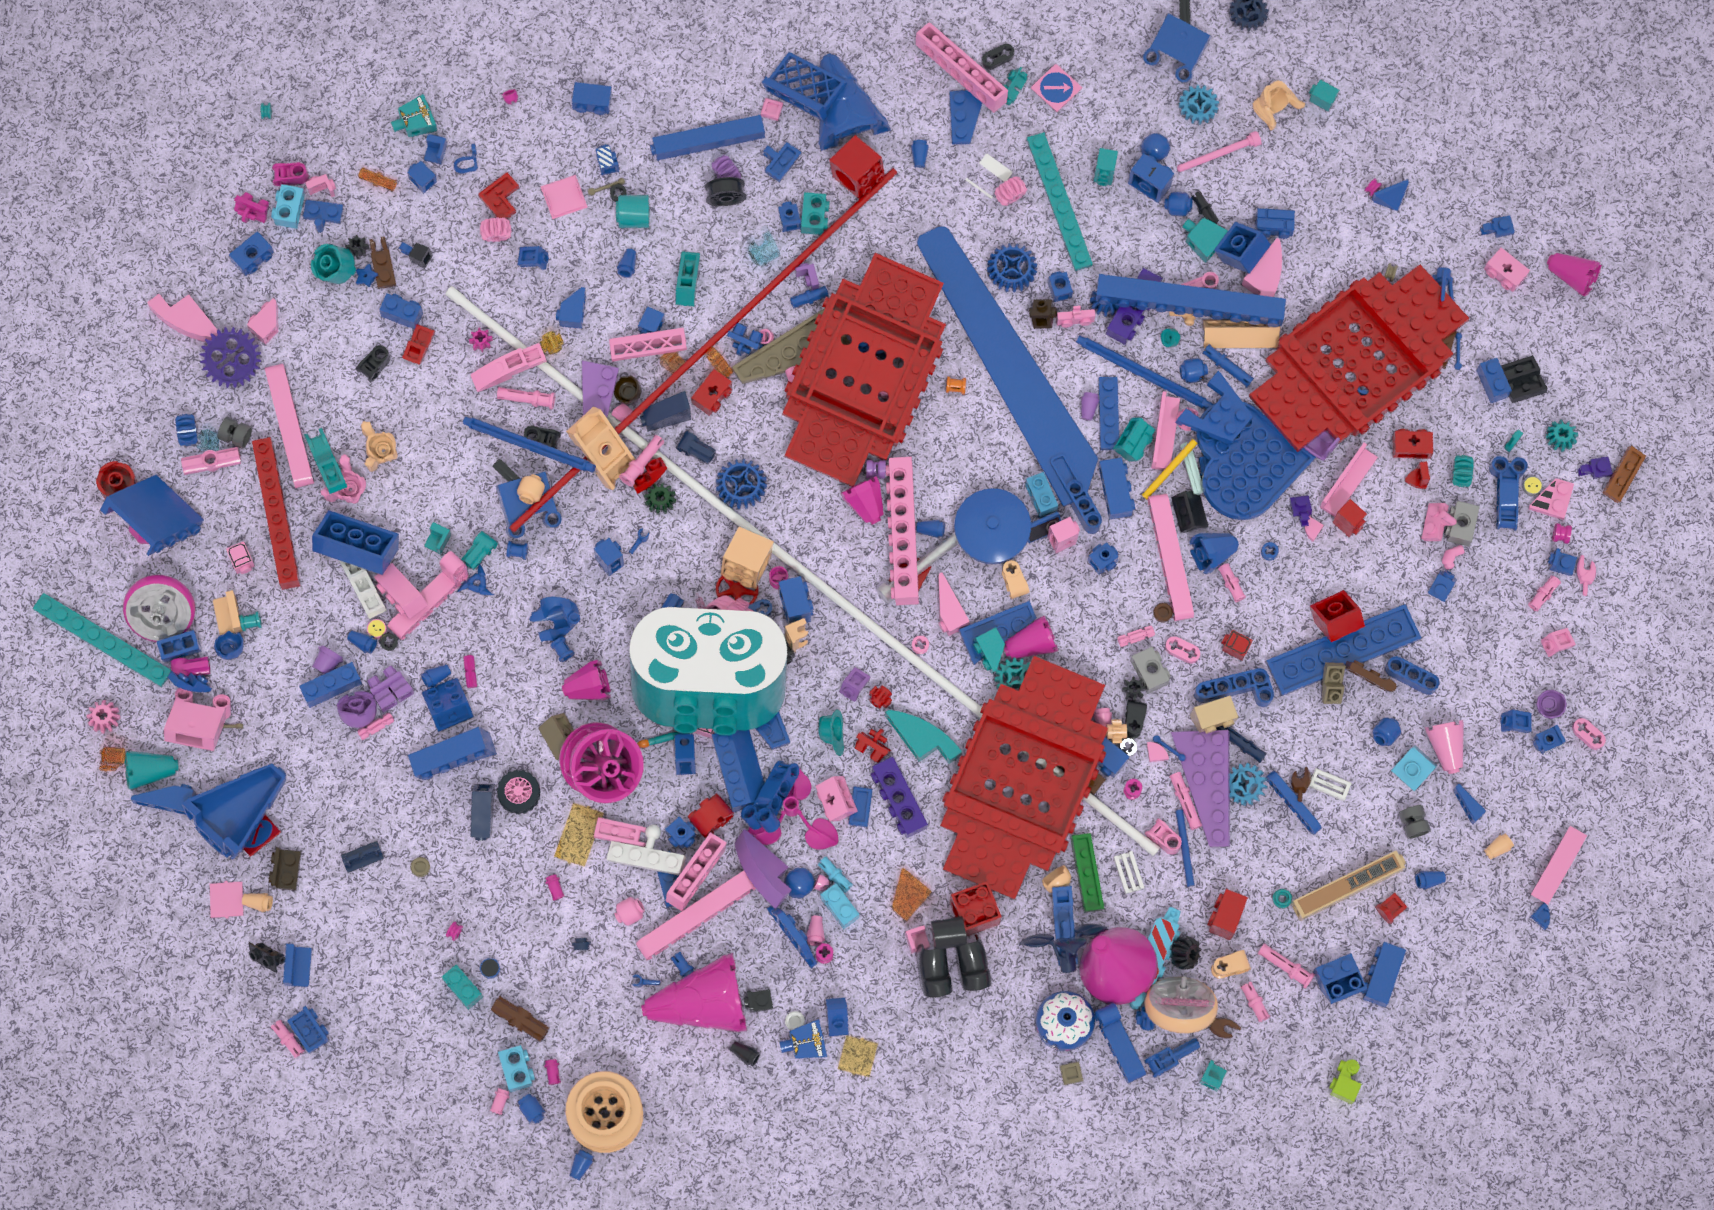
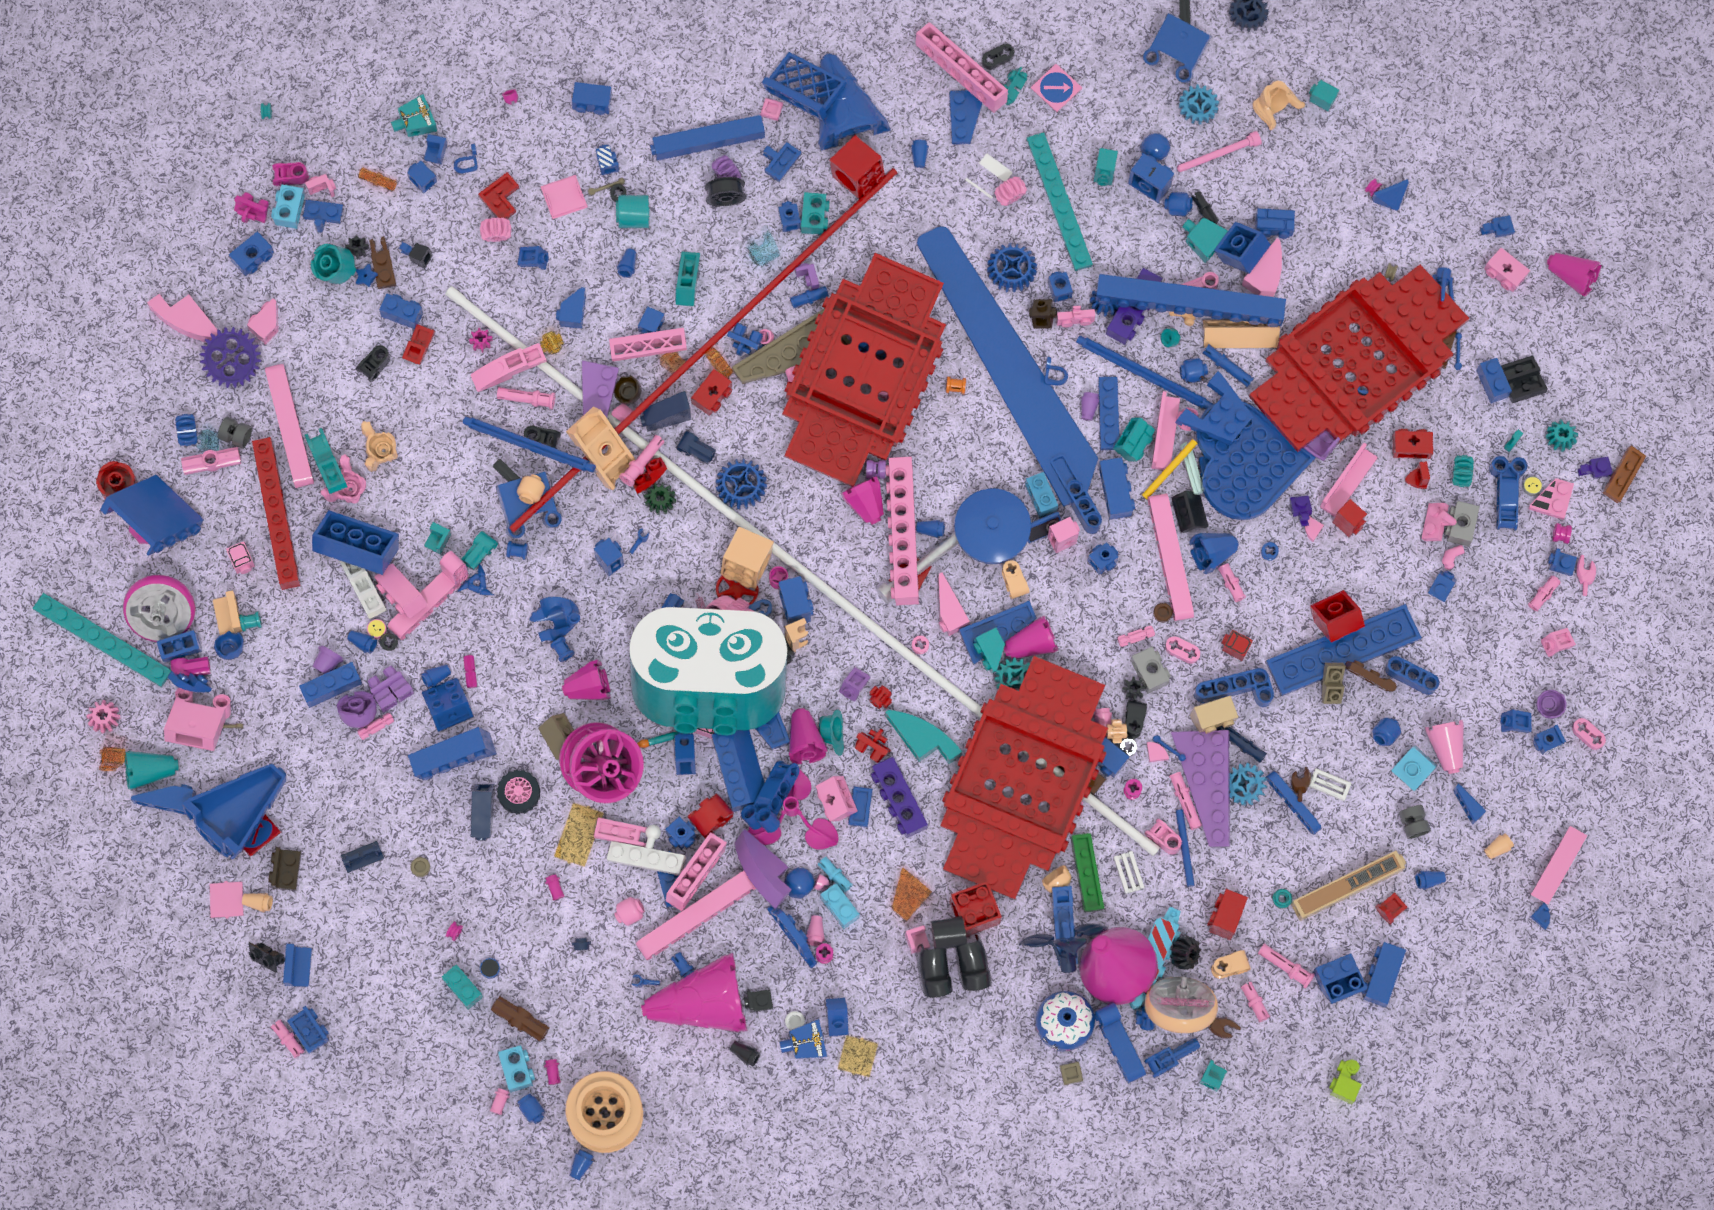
none -> dark pink cone [789,708,827,764]
none -> blue piece [1045,357,1068,386]

